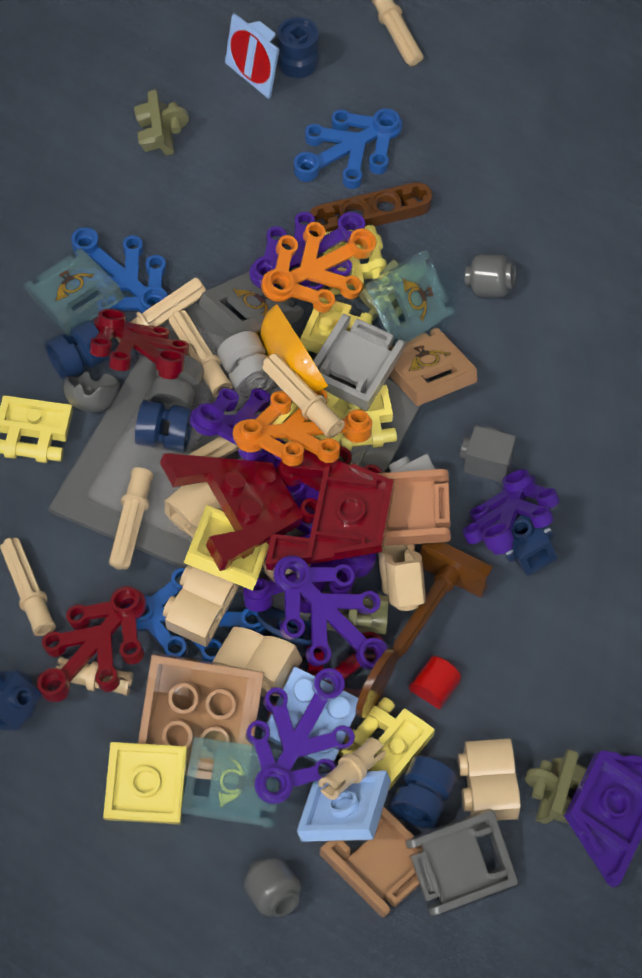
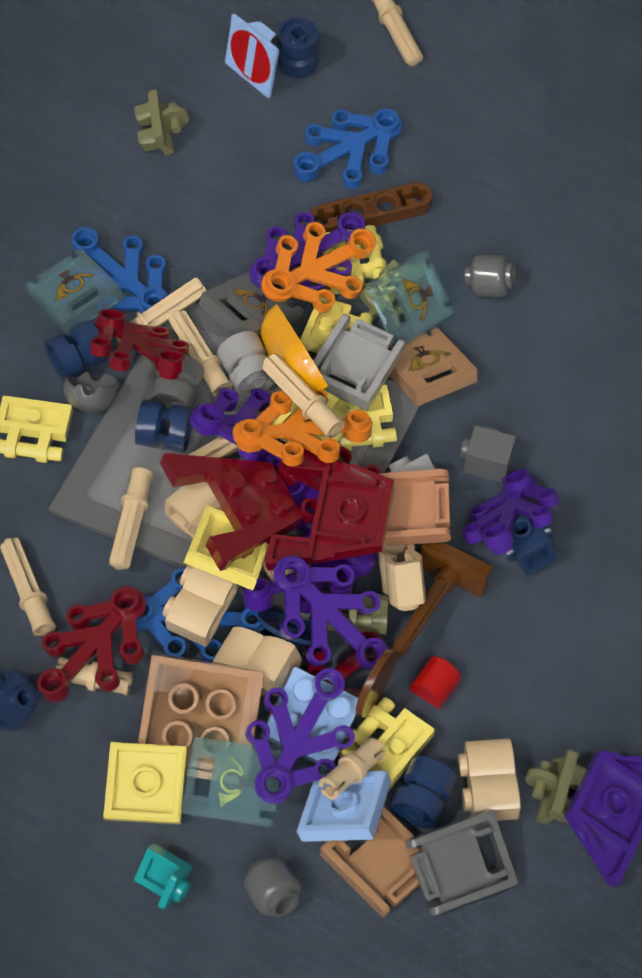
none -> teal bracket [134,844,193,910]

